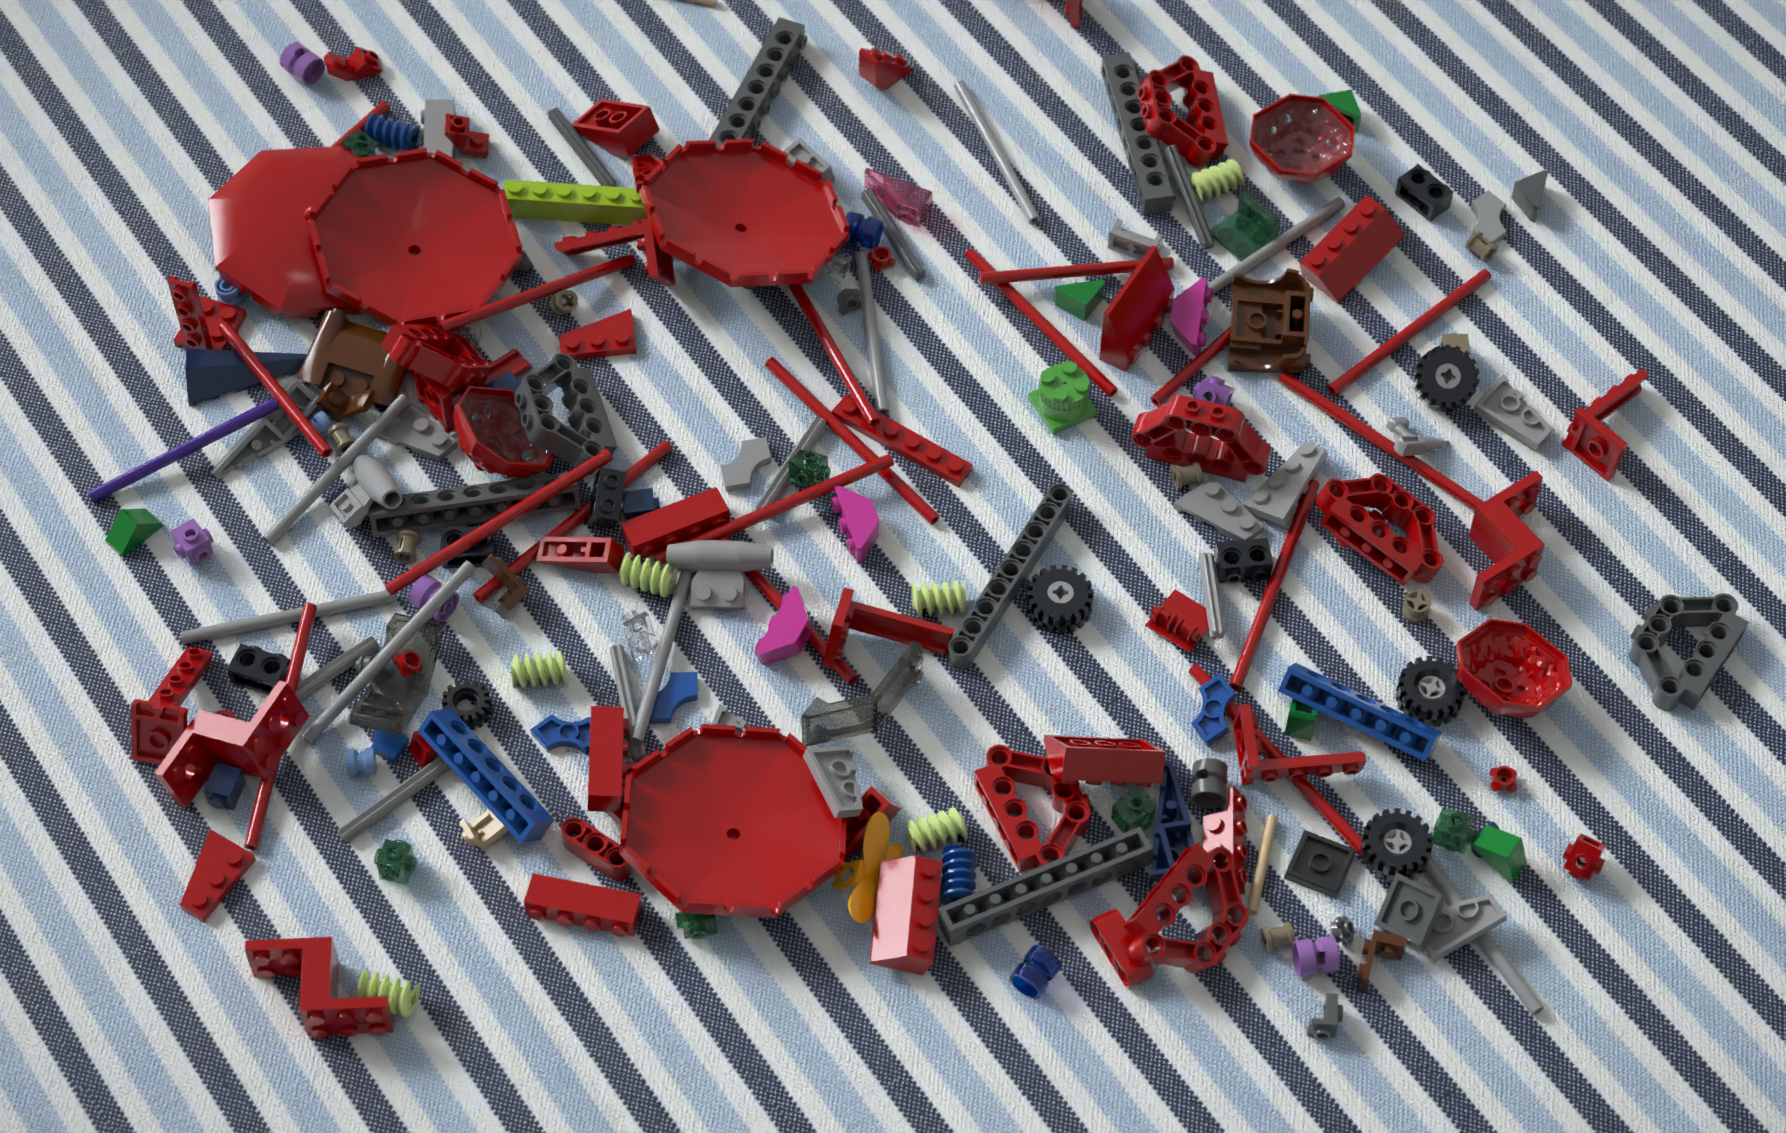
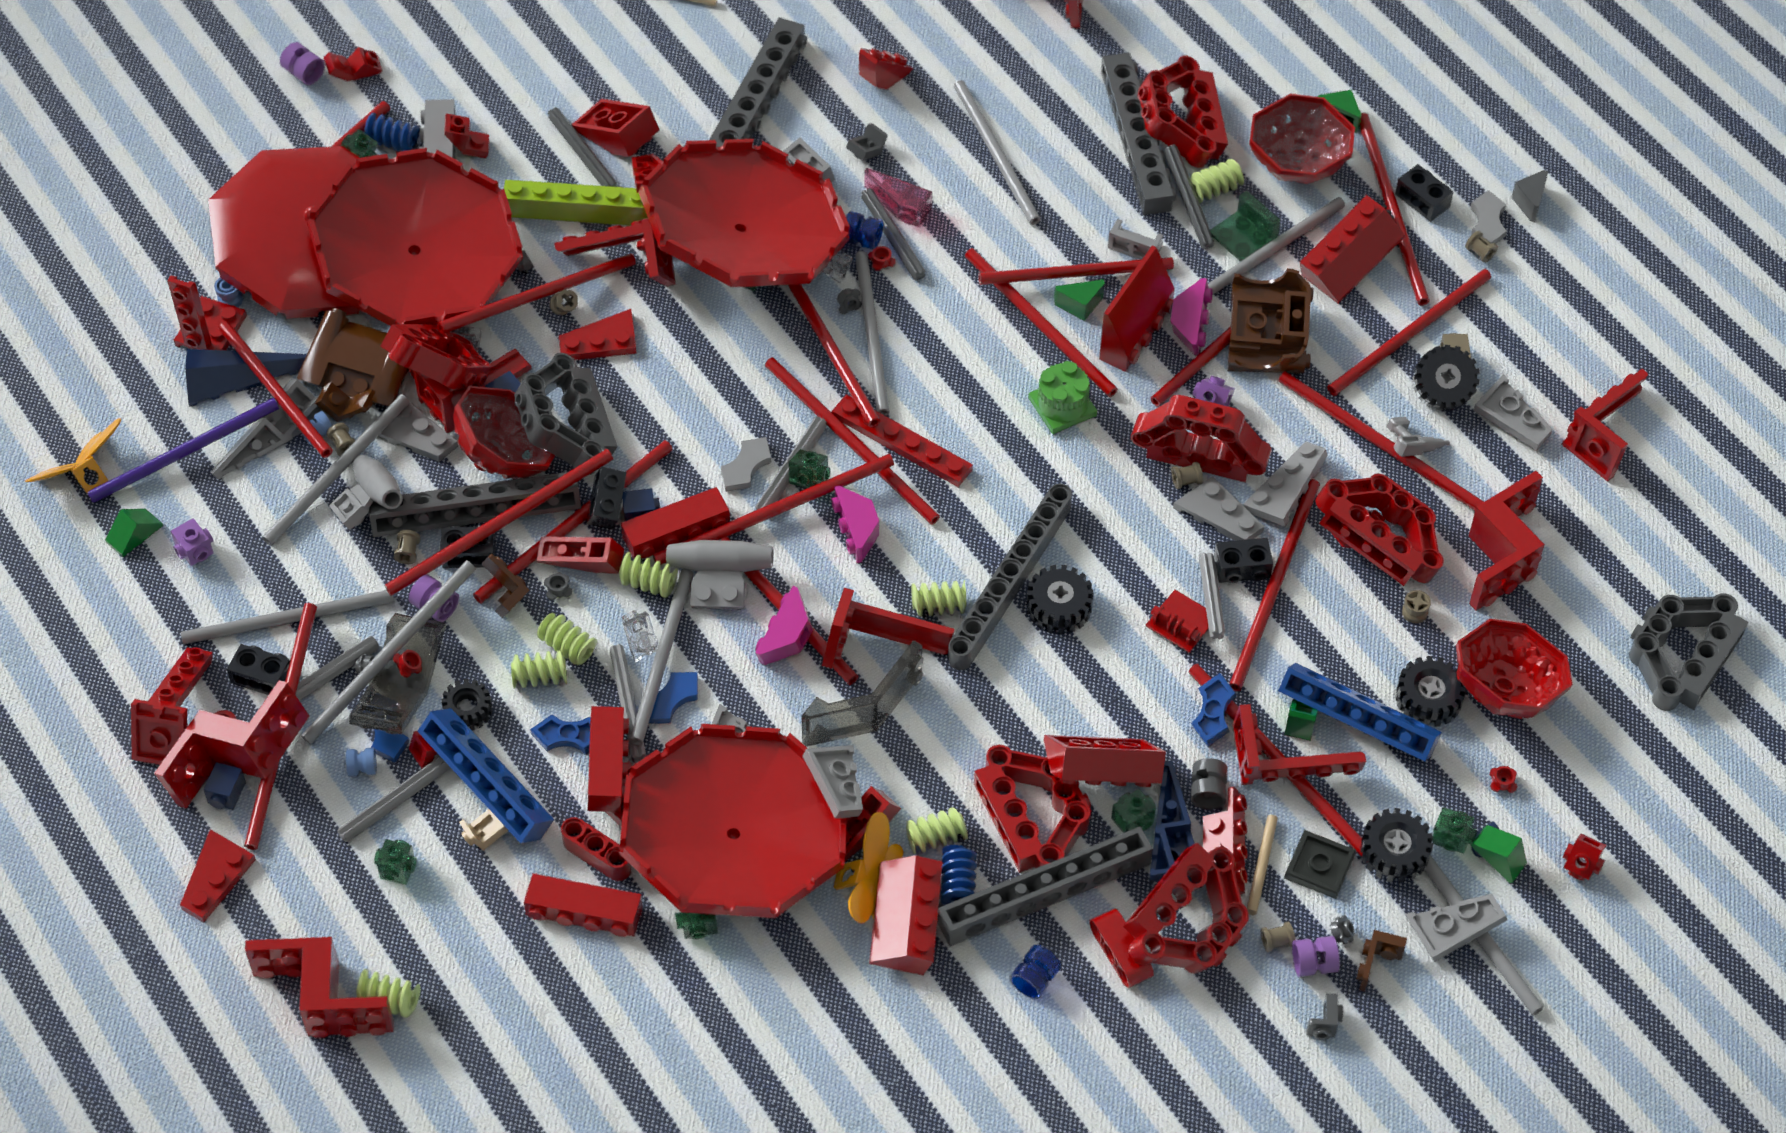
dark grey hinge [1374,873,1447,948] -> none
none -> light orange piece [25,418,121,494]
none -> yellowish green piece [537,613,597,665]
none -> dark grey plate [544,573,572,600]
none -> dark grey bracket [846,123,888,160]
none -> red piece [1359,113,1430,306]

